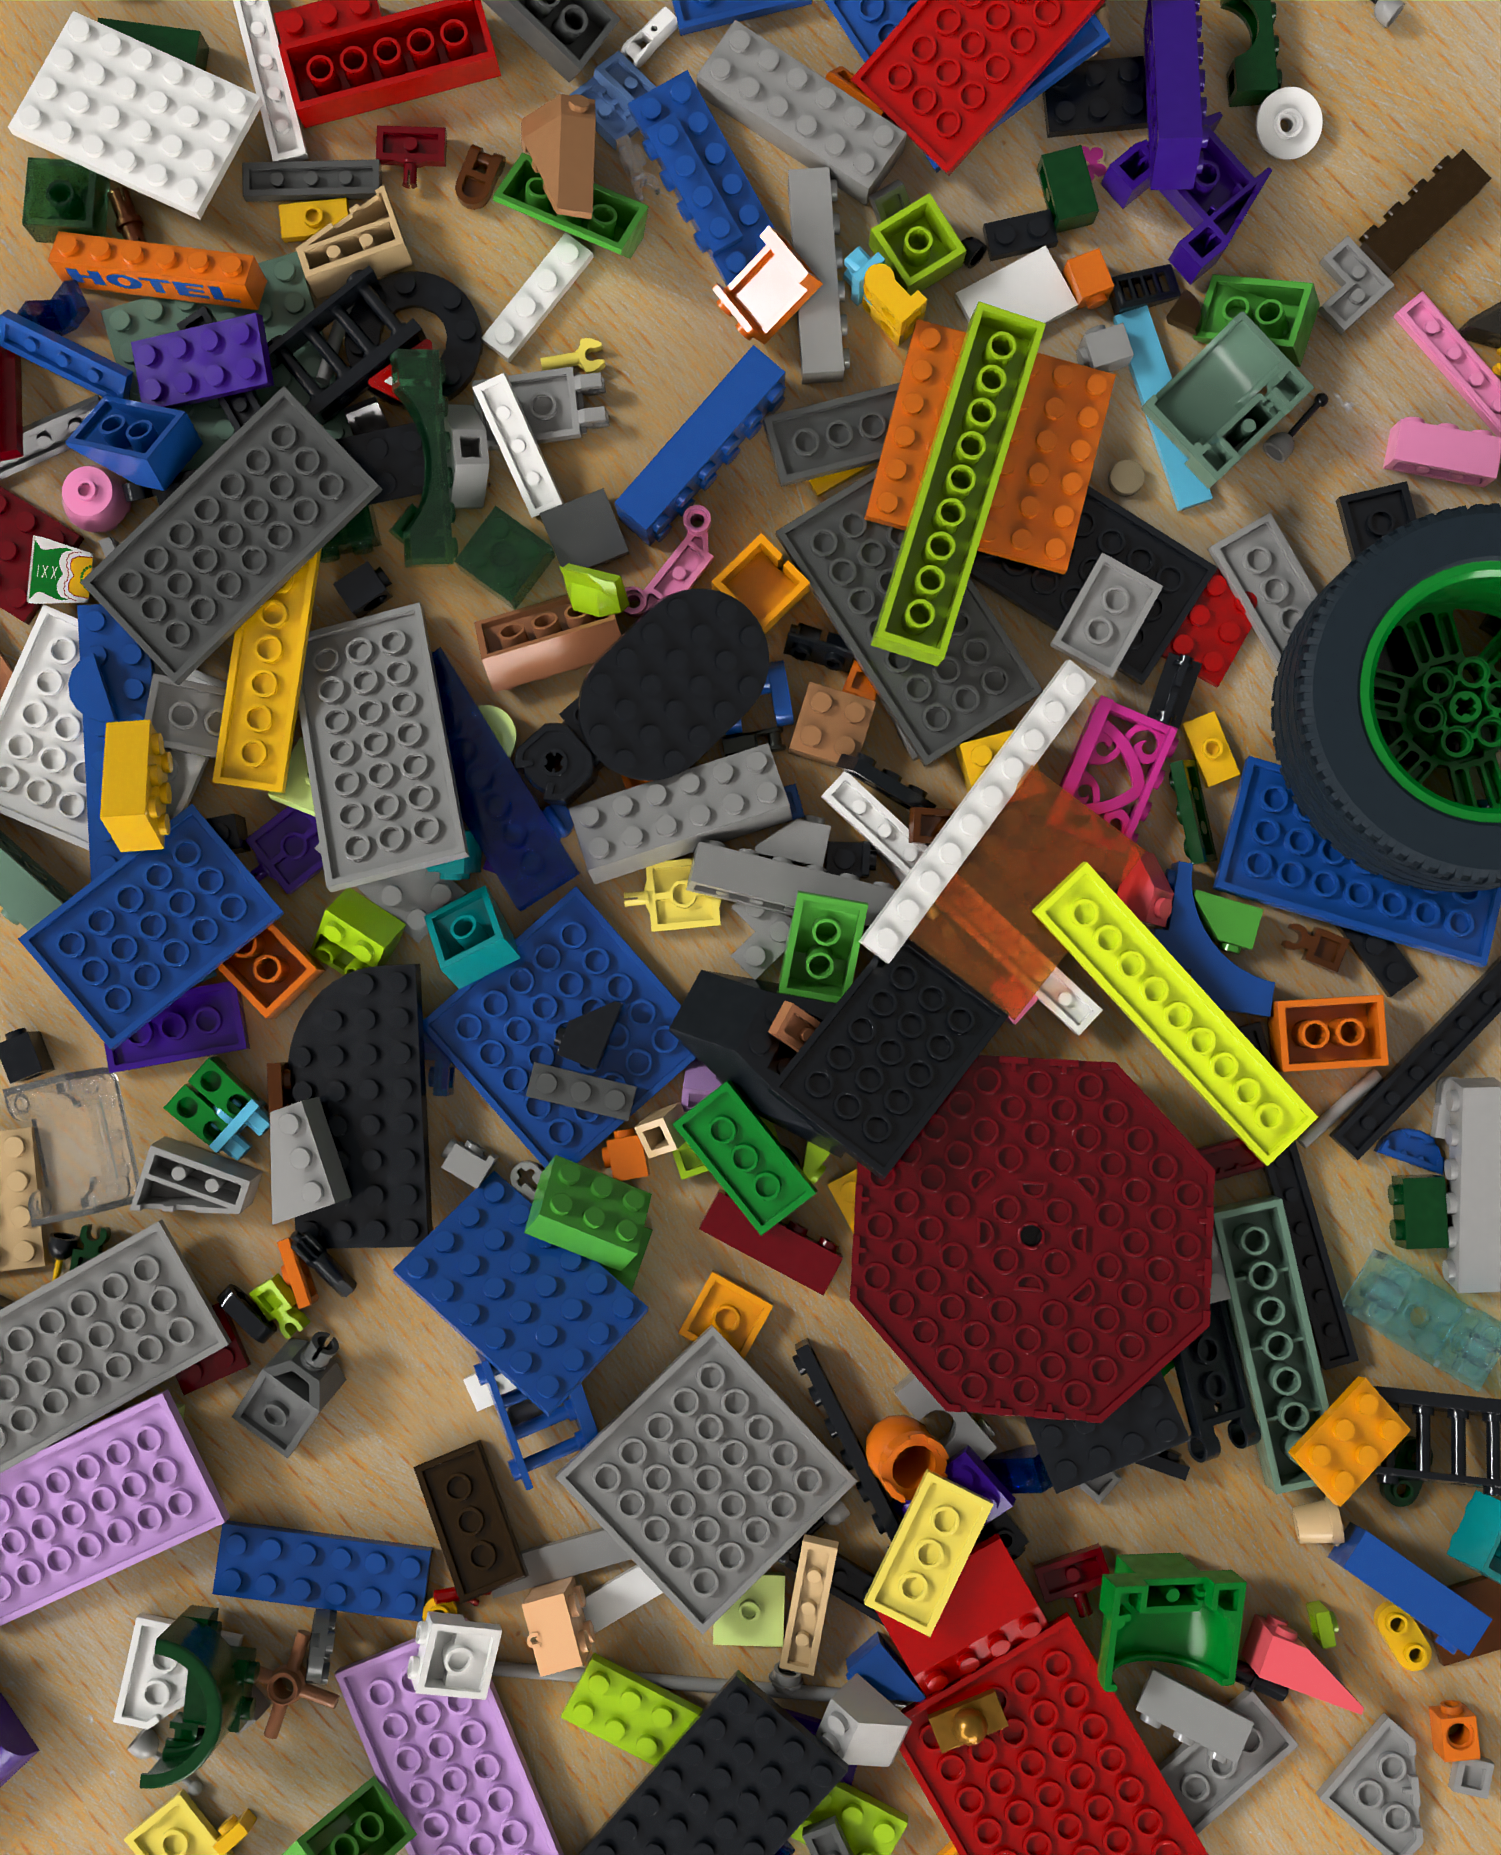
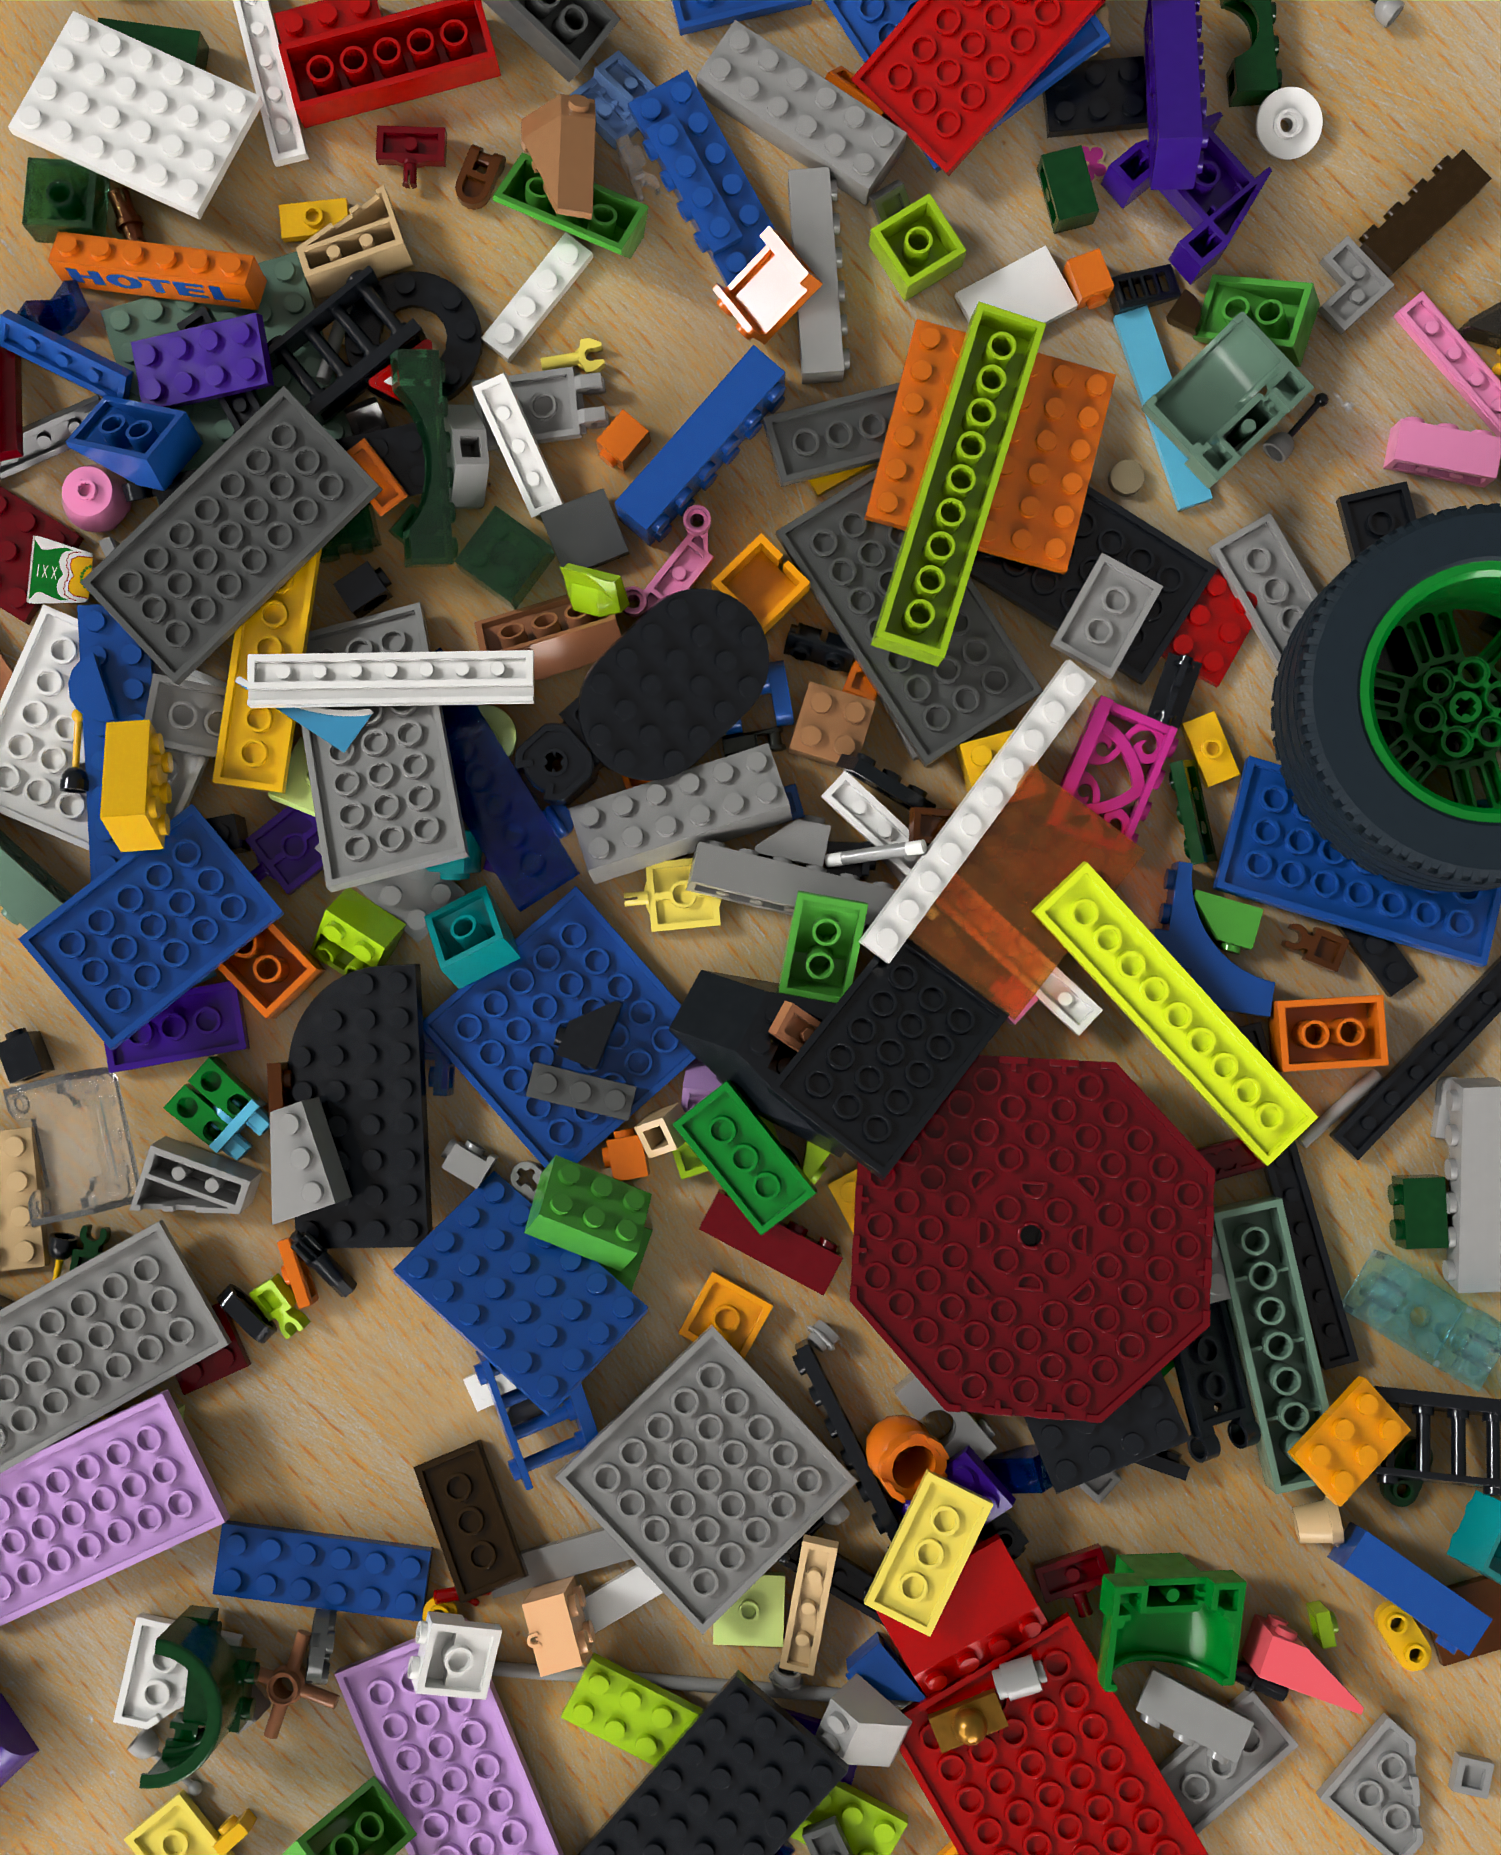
dark grey plate [232,1332,347,1459] -> none
dark grey plate [242,159,382,202] -> none
white bar [621,7,678,68] -> none
light grey plate [731,903,792,980] -> none
yellow hips [843,246,928,347] -> none
black hinge [961,237,987,269] -> none
black plate [983,209,1058,262] -> none
light grey brick [1076,323,1134,372] -> none
coral slope [1117,846,1174,927] -> none
blue tile [1373,1128,1445,1175] -> none
orange brick [1429,1700,1481,1762] -> none
none -> hinge [60,709,89,794]
none -> dark azure sticker [235,676,374,753]
none -> white plate [247,650,535,708]
none -> orange plate [346,438,409,517]
none -> orange brick [596,409,651,472]
none -> light grey plate [807,1320,839,1352]
none -> light grey bar [825,839,927,868]
none -> light grey brick [992,1654,1048,1701]

